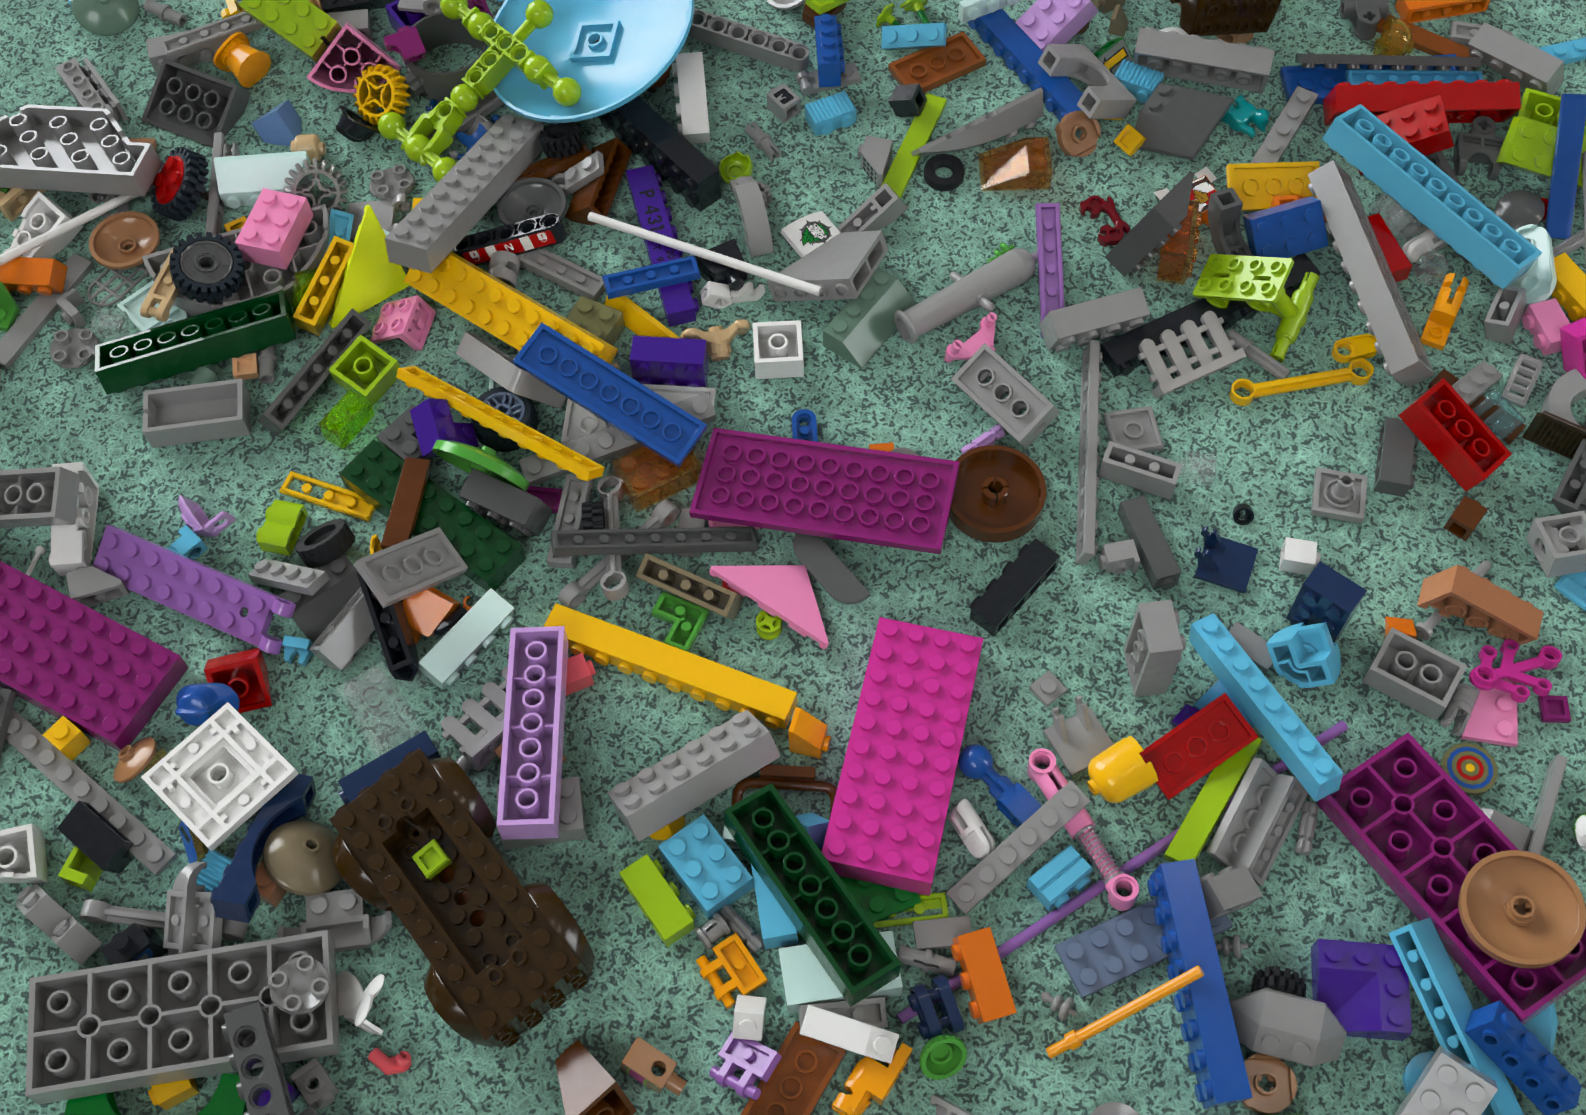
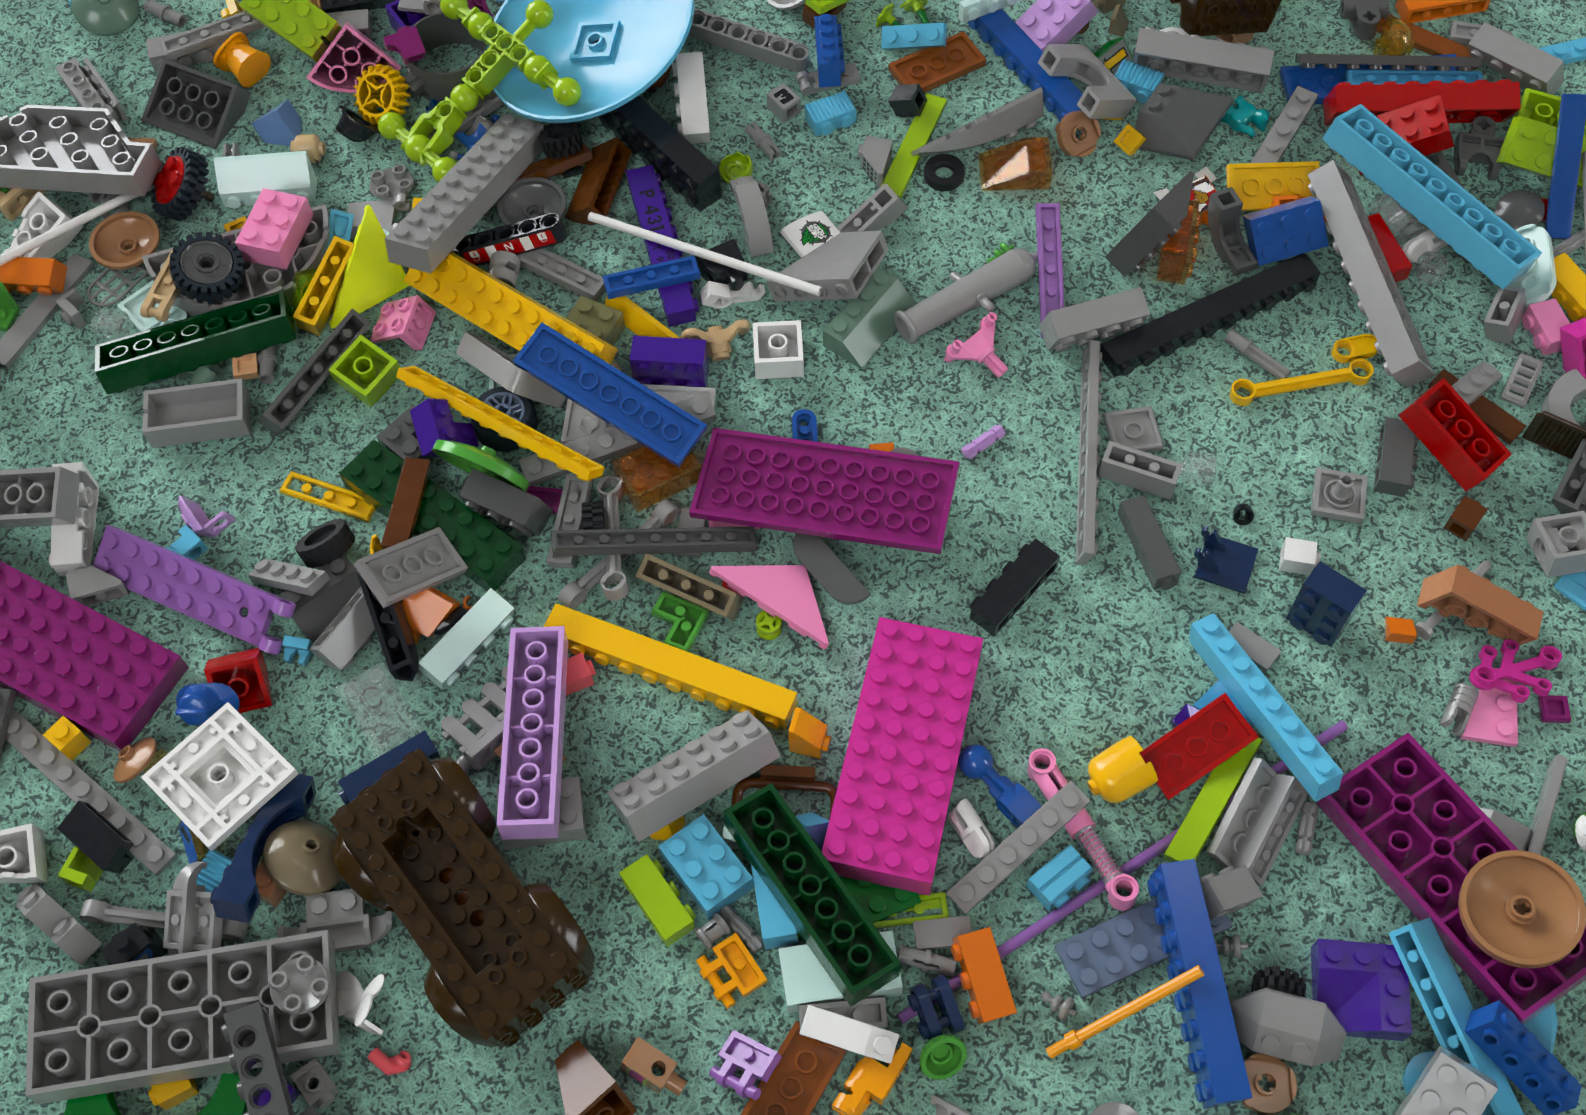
white hinge [25,546,46,576] -> none
light grey dish [50,328,99,369] -> none
light grey tile [205,132,227,237] -> none
lime brick [256,499,308,556] -> none
light grey gear [284,158,348,212] -> none
clear neon green brick [318,389,375,450] -> none
lime tile [412,839,452,880] -> none
light grey hinge [551,150,604,197] -> none
white brick [732,995,766,1041] -> none
reddish brown piece [949,445,1046,543] -> none
light grey brick [951,343,1060,449] -> none
light grey plate [1029,671,1067,708] -> none
light grey plate [1043,695,1113,777] -> none
dark red helmet [1079,195,1130,247] -> none
light grey brick [1098,539,1140,574] -> none
light grey brick [1123,600,1186,697] -> none
light grey fence [1137,311,1246,399] -> none
lime plate [1192,254,1320,363] -> none
medium azure brick [1266,622,1341,688] -> none
light grey brick [1362,628,1467,721] -> none
light orange plate [1420,273,1469,350] -> none
tile [1440,742,1498,796] -> none
clear light blue plate [1473,389,1526,441] -> none

